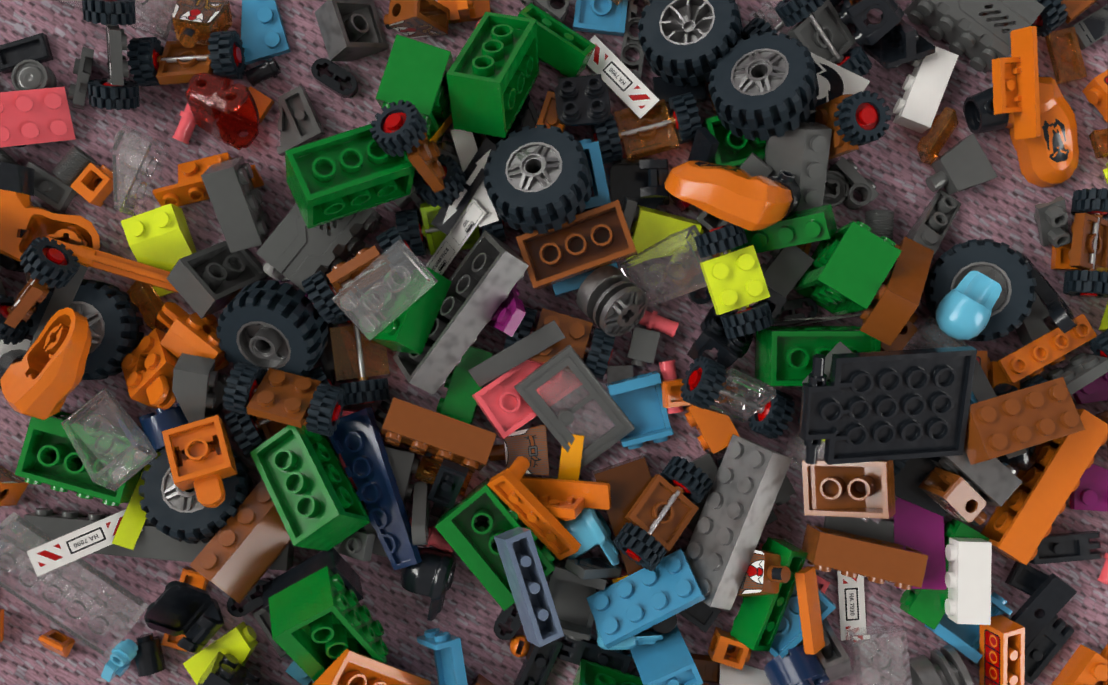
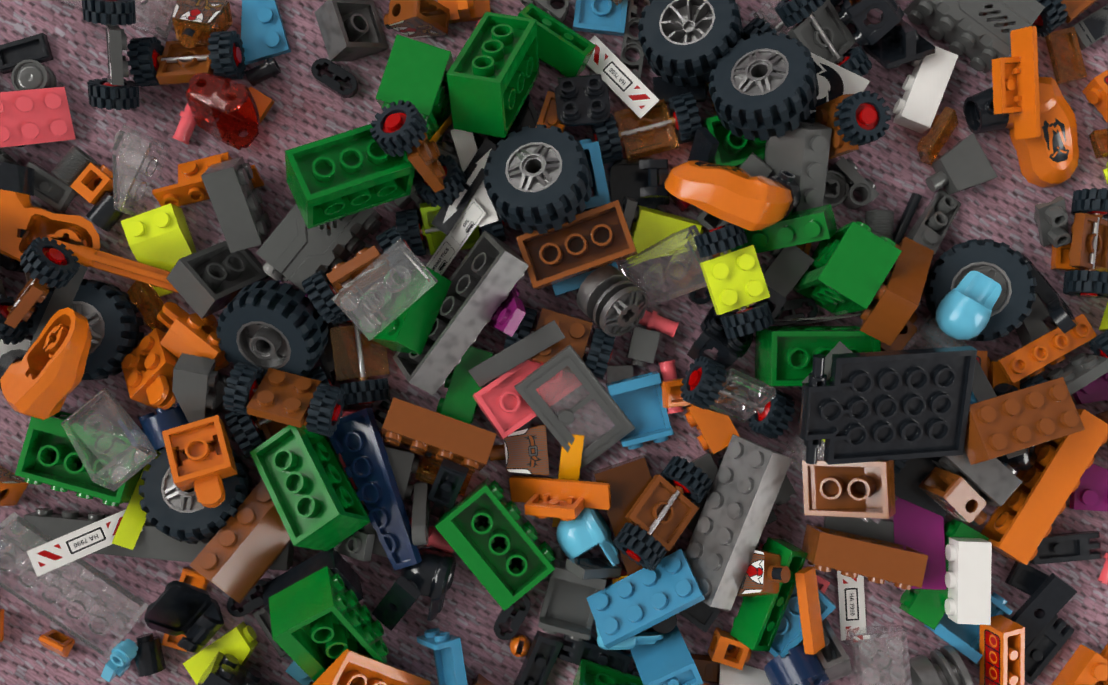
dark grey wing [68,47,94,110] -> none
dark grey wing [277,85,325,156] -> none
orange piece [487,456,581,560] -> none
sand blue brick [494,527,564,648] -> none
none -> black brick [86,190,129,232]
none -> black tile [372,576,422,631]
none -> black bar [892,193,922,245]

